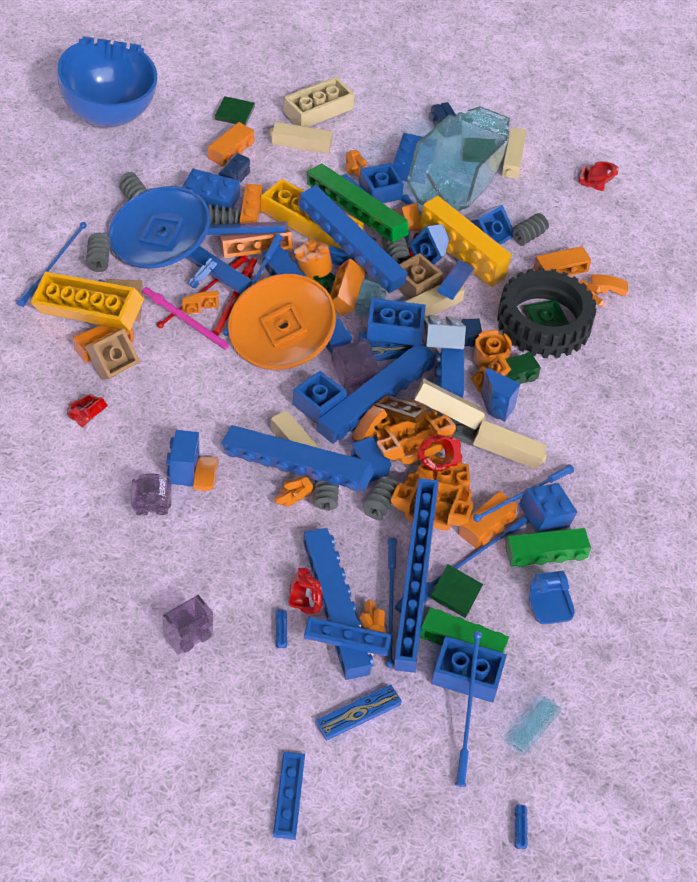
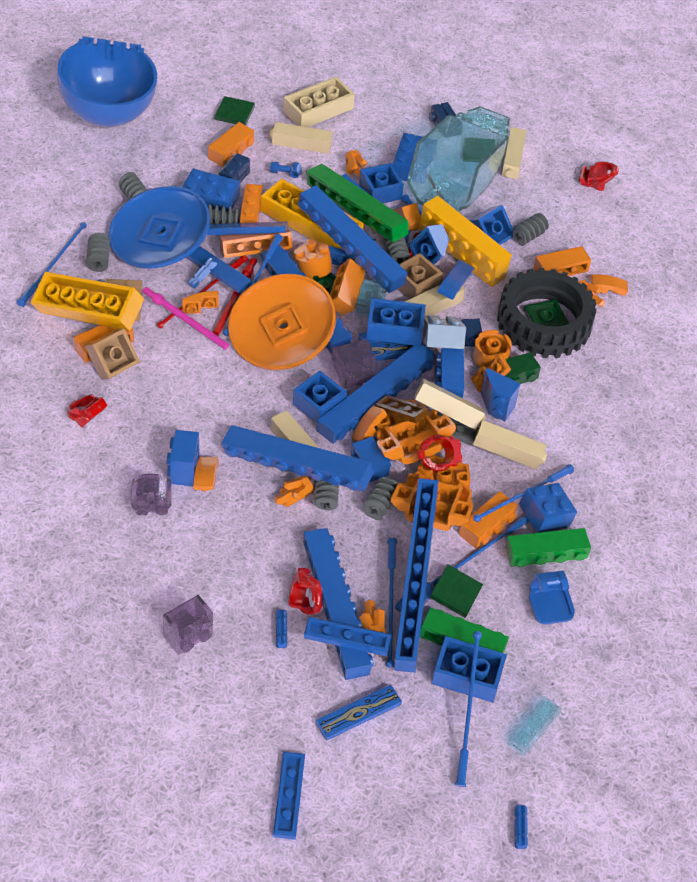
none -> blue bar [270,161,302,178]

